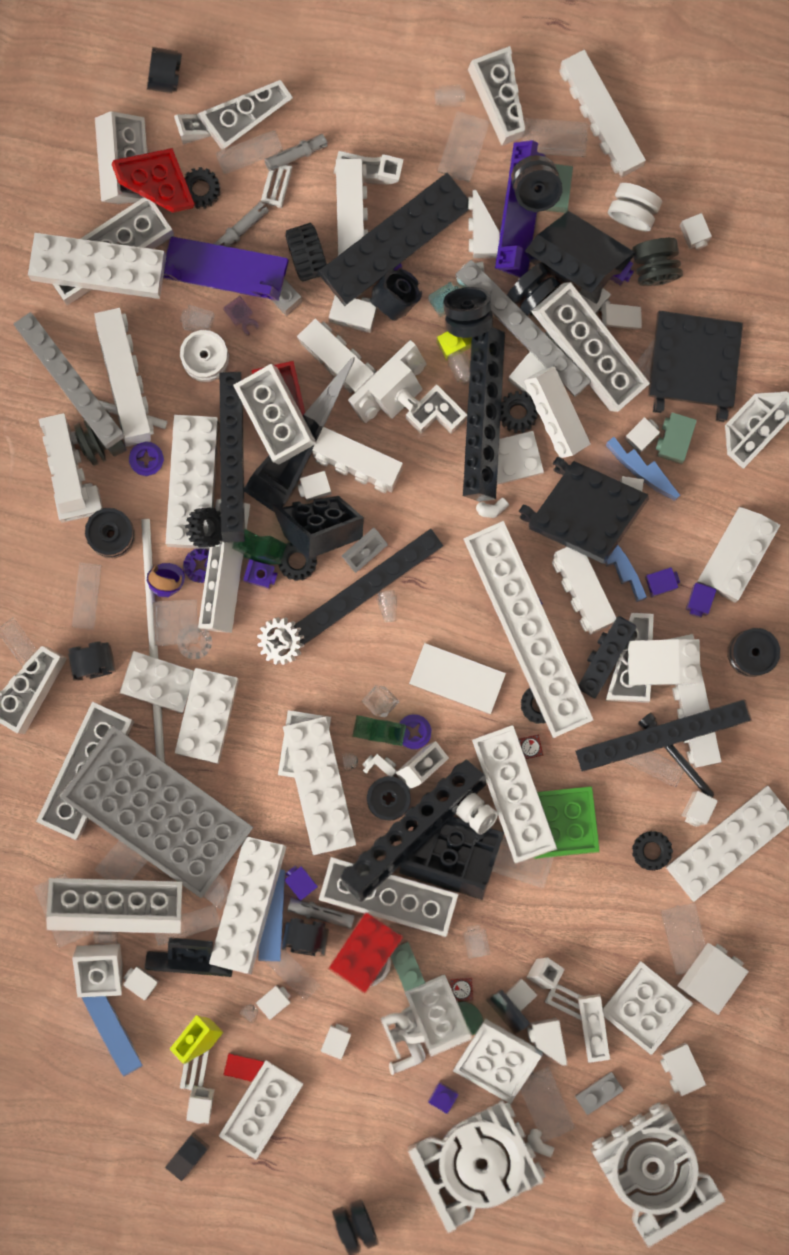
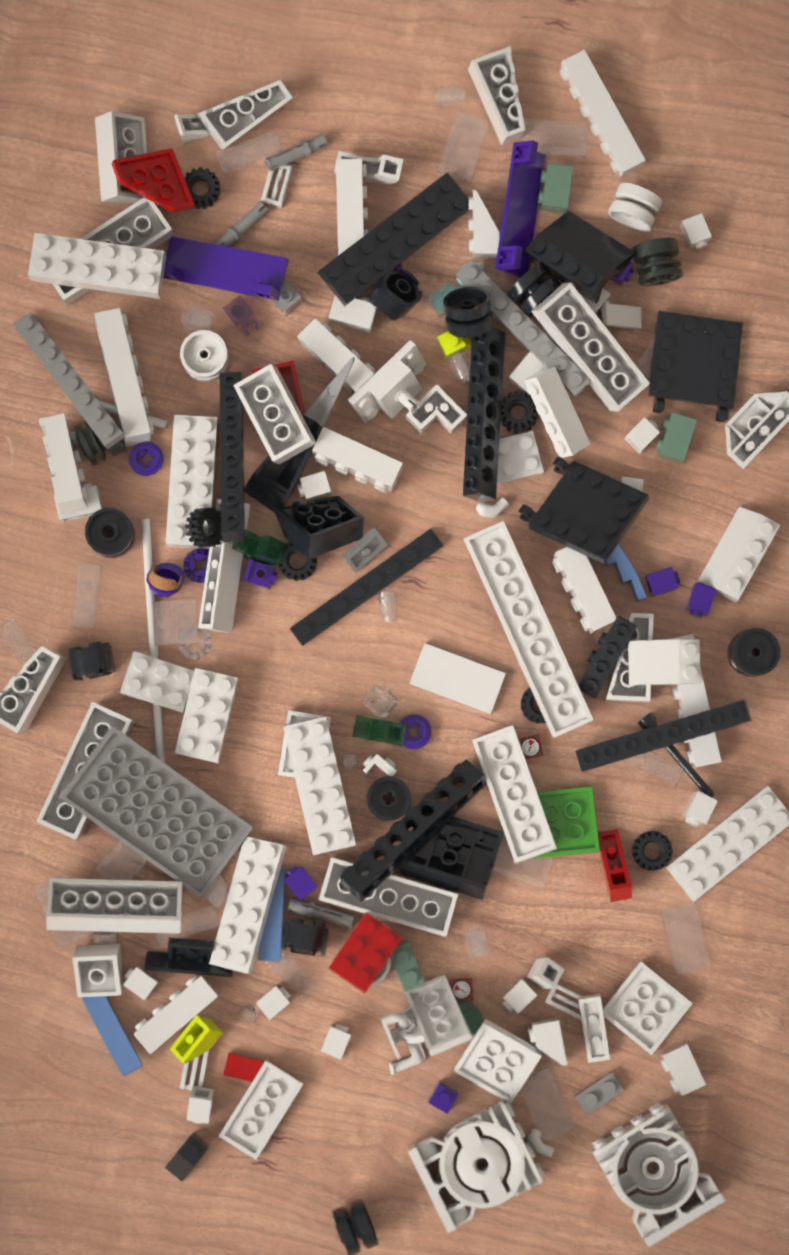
black brick [147,47,182,94] -> none
white gear [257,617,304,665] -> none
black tyre [285,222,327,282] -> none
white brick [396,741,449,790] -> none
white wheel [456,793,498,834] -> none
black slope [486,989,531,1034] -> none
black wheel [511,155,563,212] -> none
medium blue slope [606,437,680,501] -> none
white brick [678,943,749,1015] -> none
none -> white brick [134,975,219,1054]
none -> red slope [598,829,632,902]

